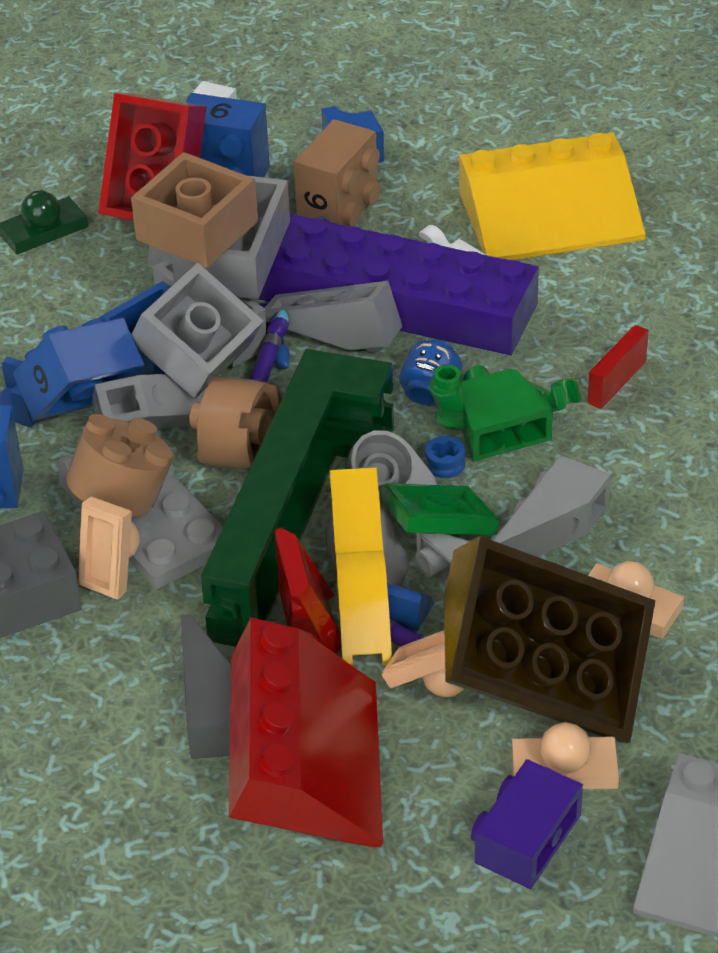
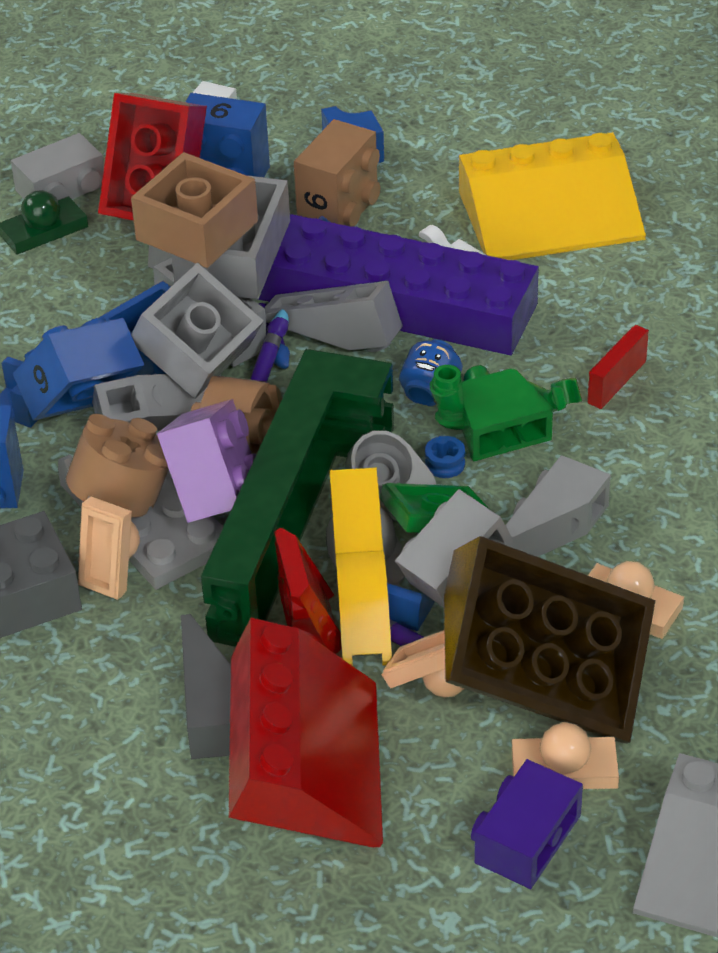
none -> light grey brick [11,133,104,200]
none -> medium lavender brick [157,399,256,523]
none -> light grey brick [395,489,514,608]

